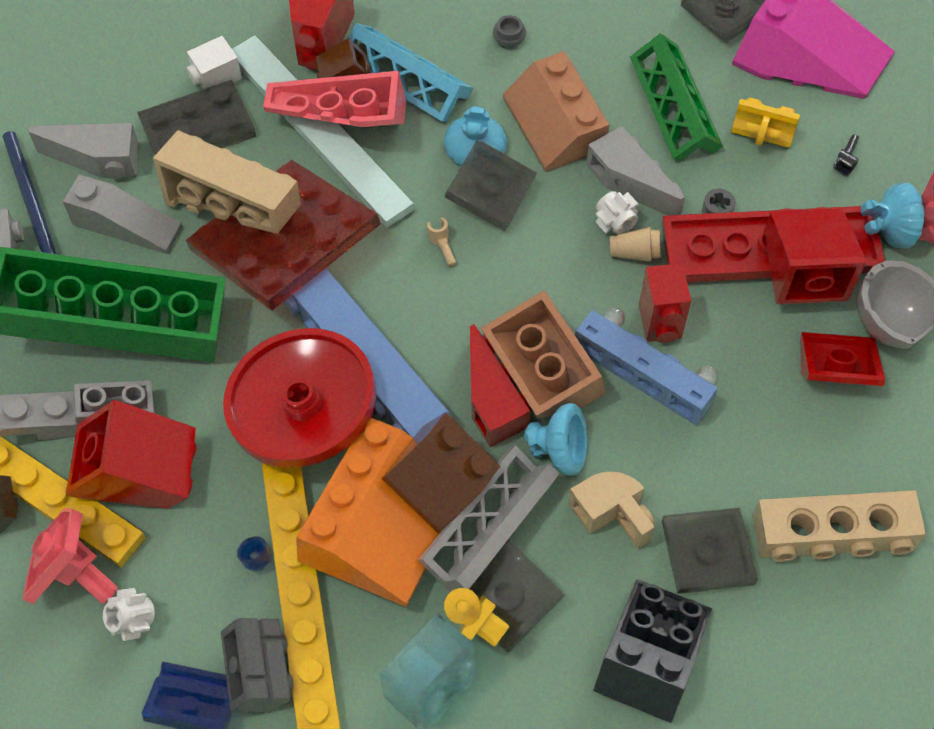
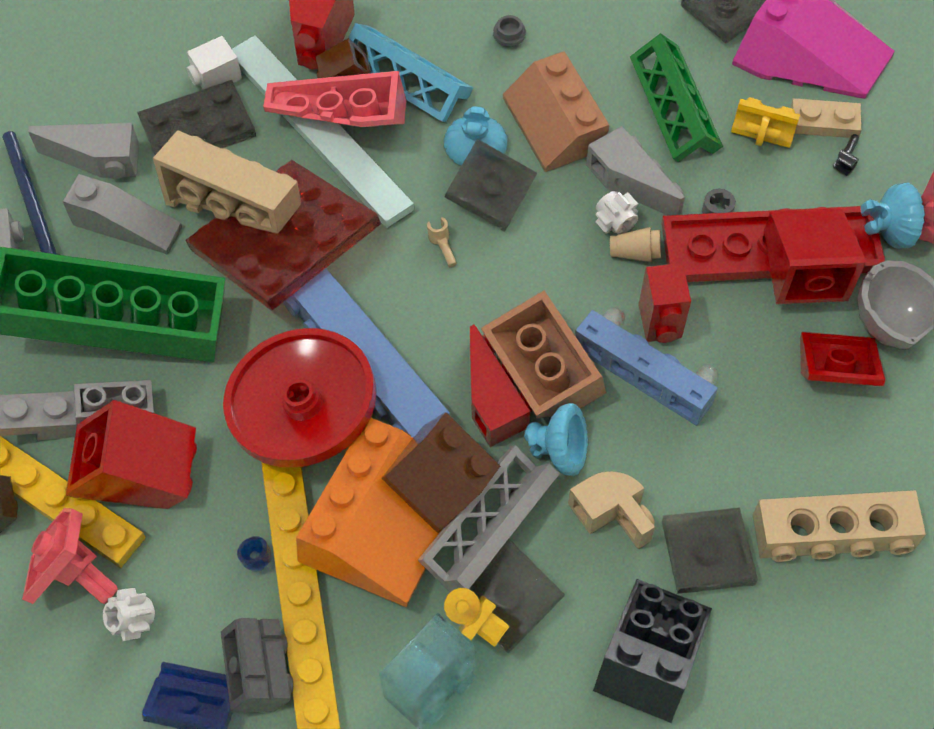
none -> tan plate [791,98,861,138]

